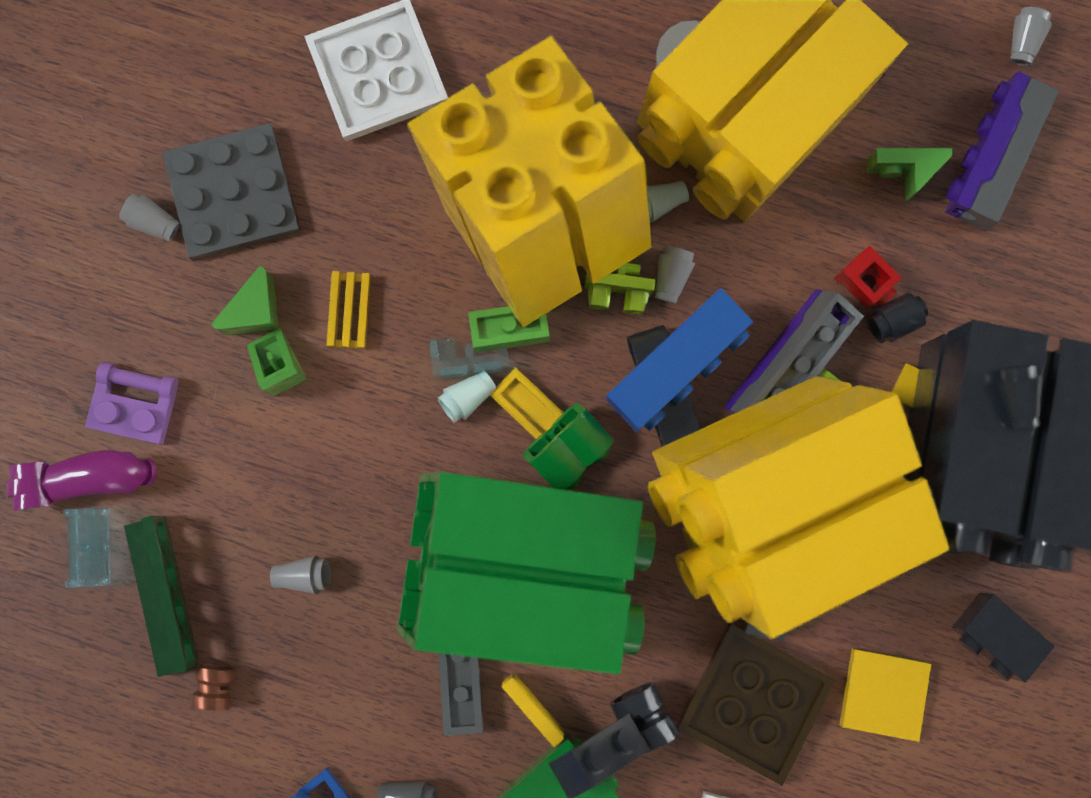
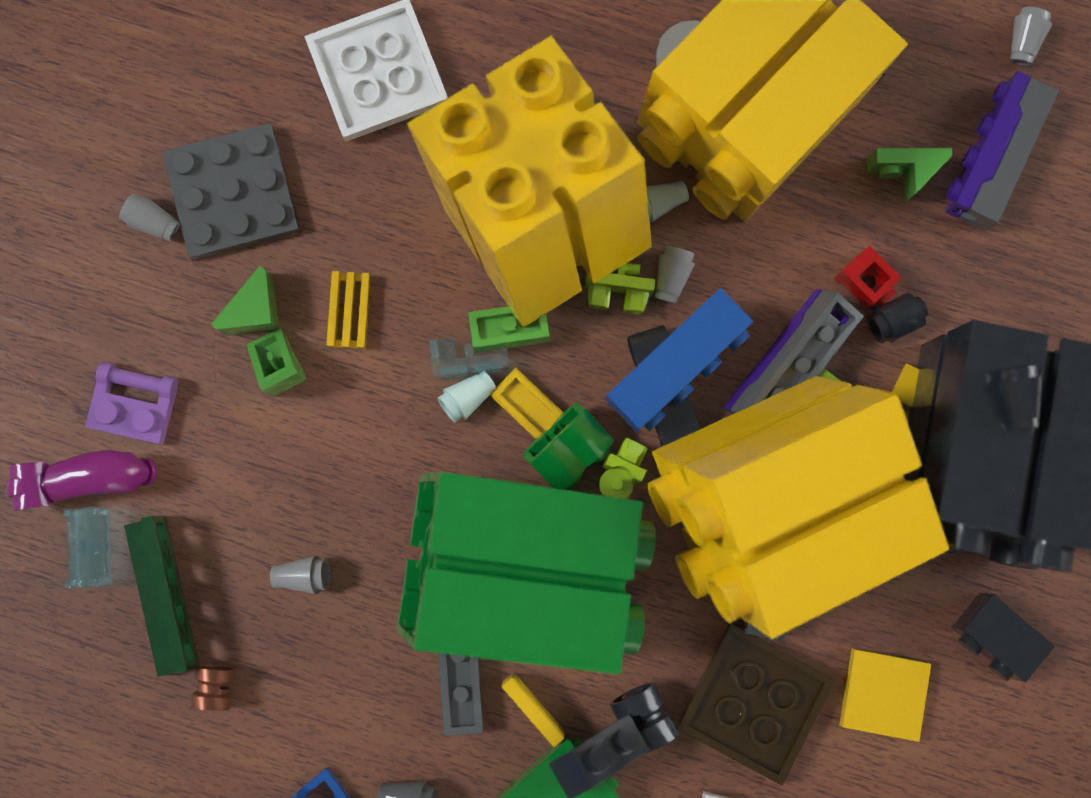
none -> lime hips [599,438,648,499]

